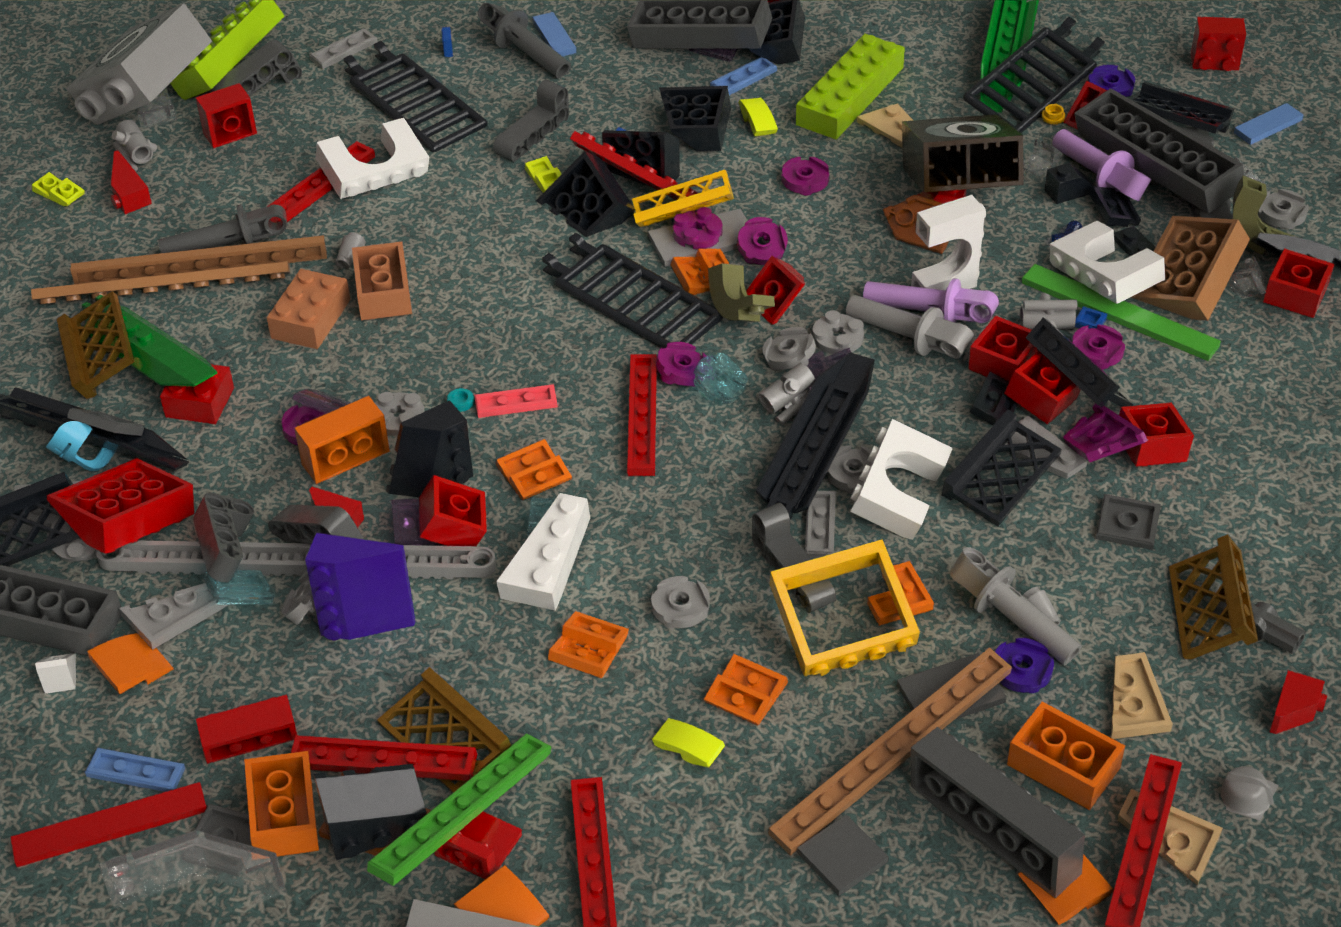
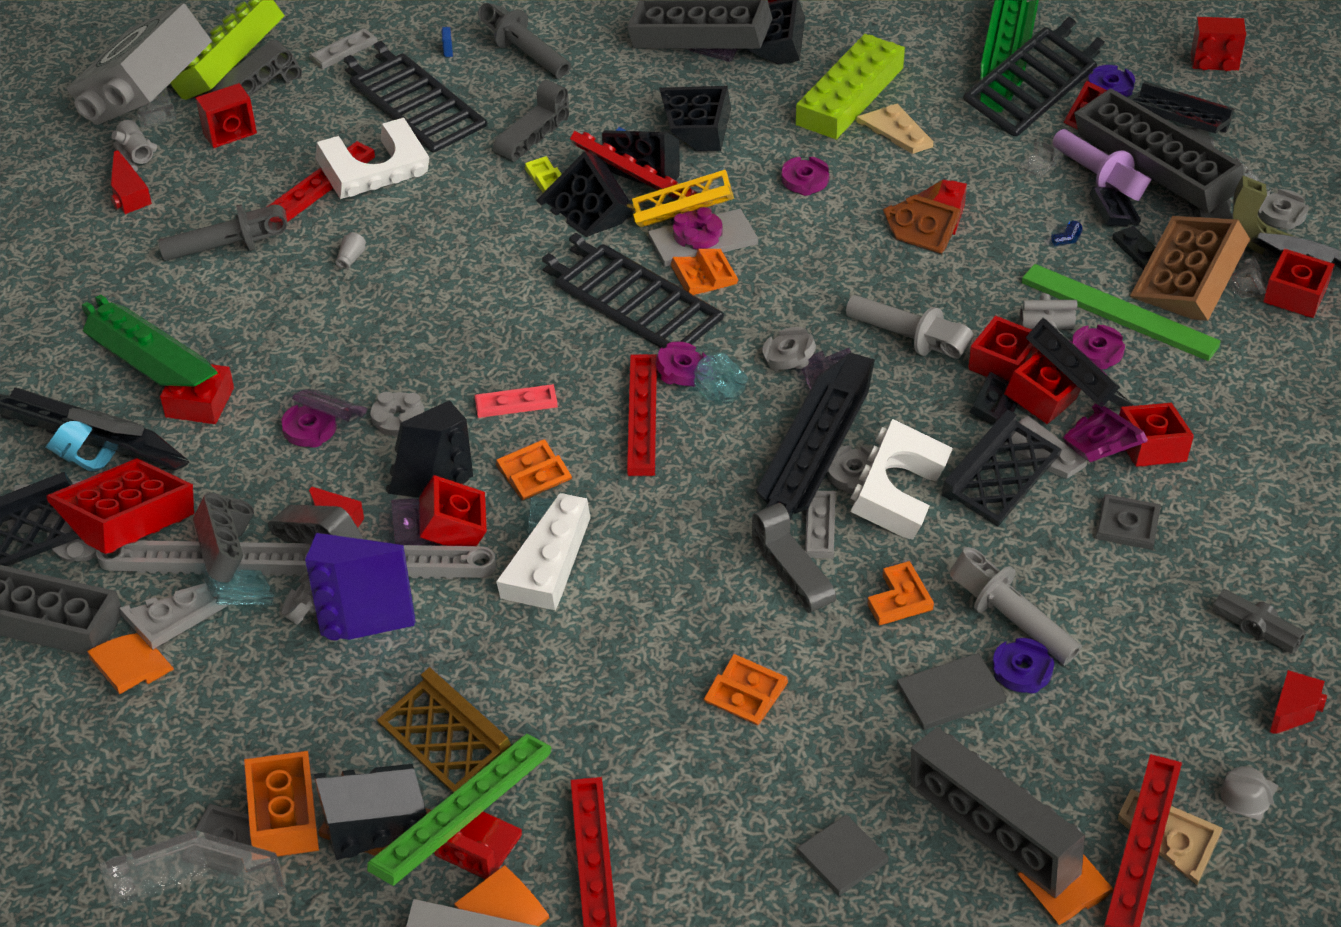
red tile [10,782,207,867] -> none
medium nougat plate [31,262,290,304] -> none
neon yellow slope [32,172,85,206] -> none
white slope [35,653,76,694] -> none
pearl gold fence [57,291,135,399] -> none
medium nougat plate [70,235,327,284] -> none
medium blue tile [85,748,185,792] -> none
red brick [196,694,297,764] -> none
nougat brick [267,269,350,349] -> none
red plate [291,735,478,781] -> none
orange brick [294,396,390,484] -> none
nougat brick [352,242,412,320] -> none
teal tile [447,388,474,412] -> none
medium blue tile [532,12,576,56] -> none
orange slope [548,611,629,678] -> none
light grey plate [651,576,710,629] -> none
neon yellow slope [652,718,725,768] -> none
olive arch [708,263,775,322] -> none
medium blue tile [710,57,777,95] -> none
magenta plate [737,217,788,265] -> none
neon yellow slope [738,98,778,136] -> none
red slope [746,256,805,325] -> none
light grey pin [758,363,815,425] -> none
medium nougat plate [768,647,1012,856] -> none
yellow window [770,540,920,677] -> none
light grey plate [812,310,864,354] -> none
lavender piece [863,278,999,323] -> none
dark brown brick [902,114,1024,192] -> none
white arch [911,195,986,290] -> none
orange brick [1007,702,1125,810] -> none
light grey cone [1023,587,1061,625] -> none
yellow plate [1042,104,1066,124] -> none
black slope [1044,163,1096,204] -> none
white arch [1049,221,1165,304] -> none
blue tile [1075,306,1107,329] -> none
tan wing [1111,652,1173,739] -> none
pearl gold fence [1169,534,1258,659] -> none
medium blue tile [1234,103,1303,145] -> none

